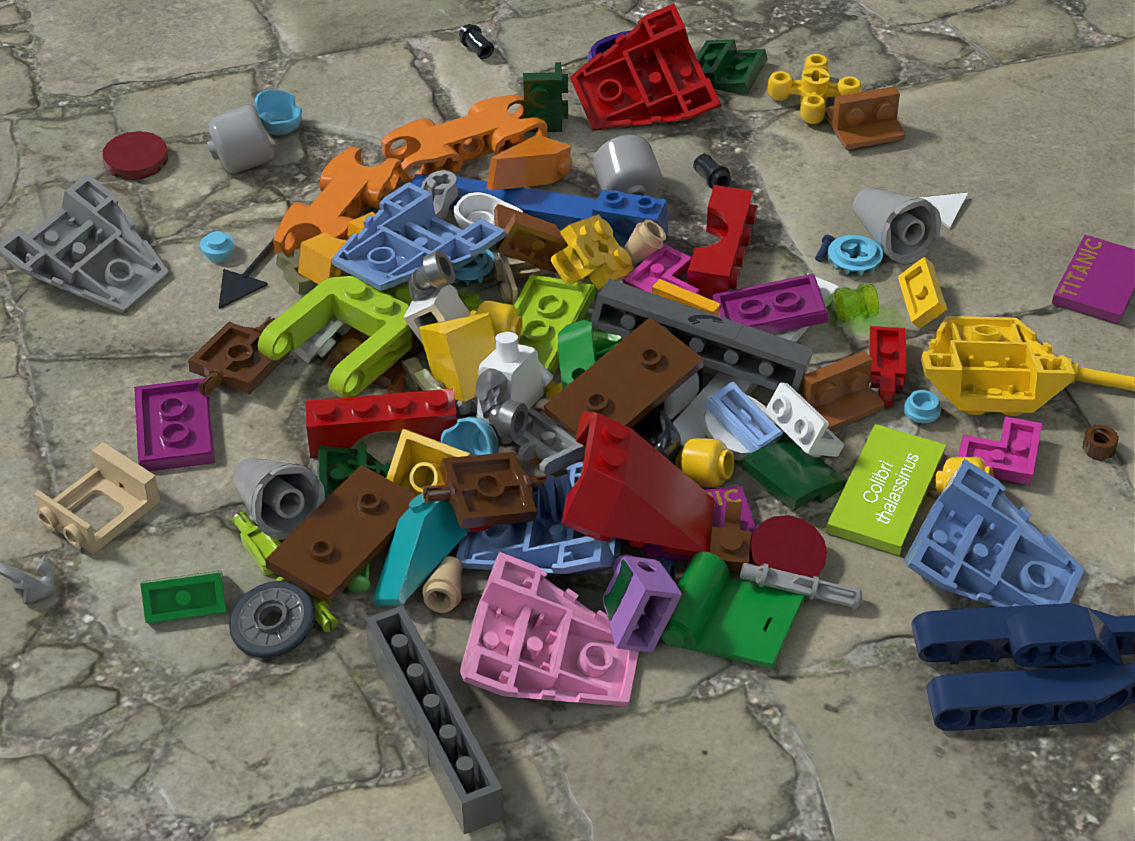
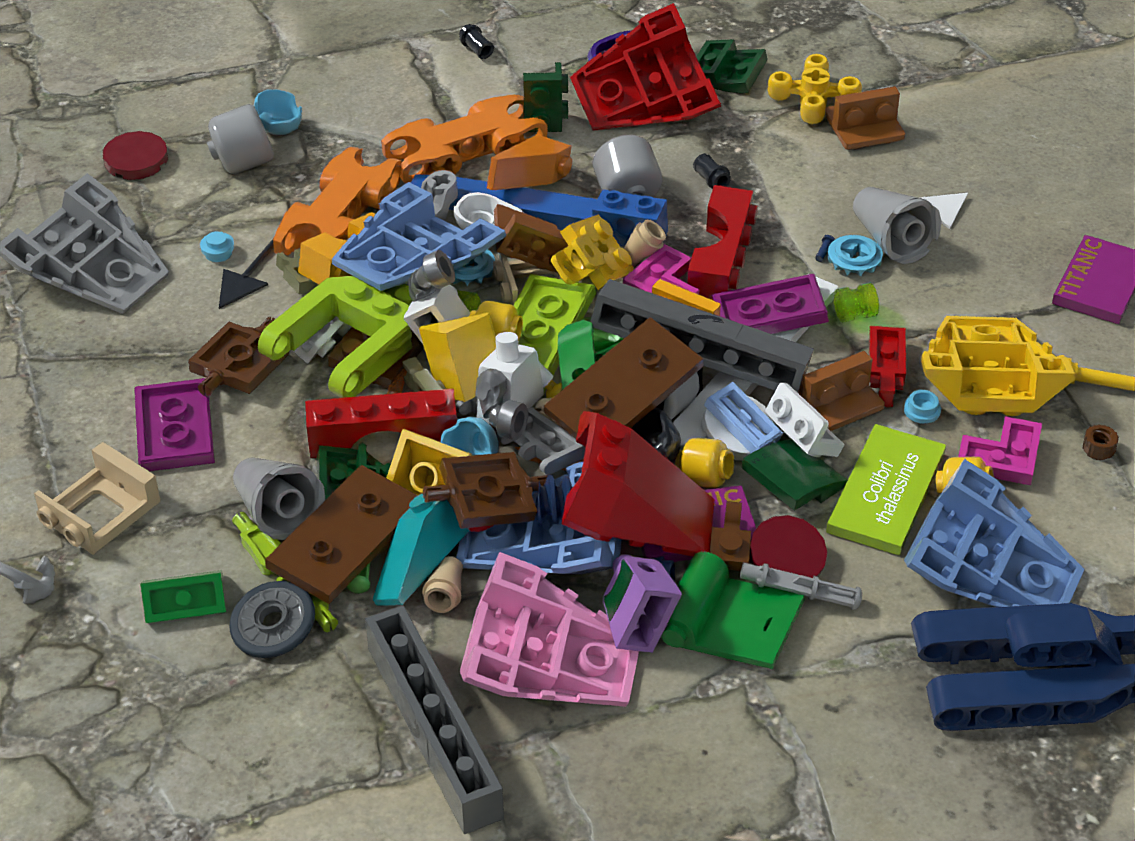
yellow plate [898,257,947,329] -> none

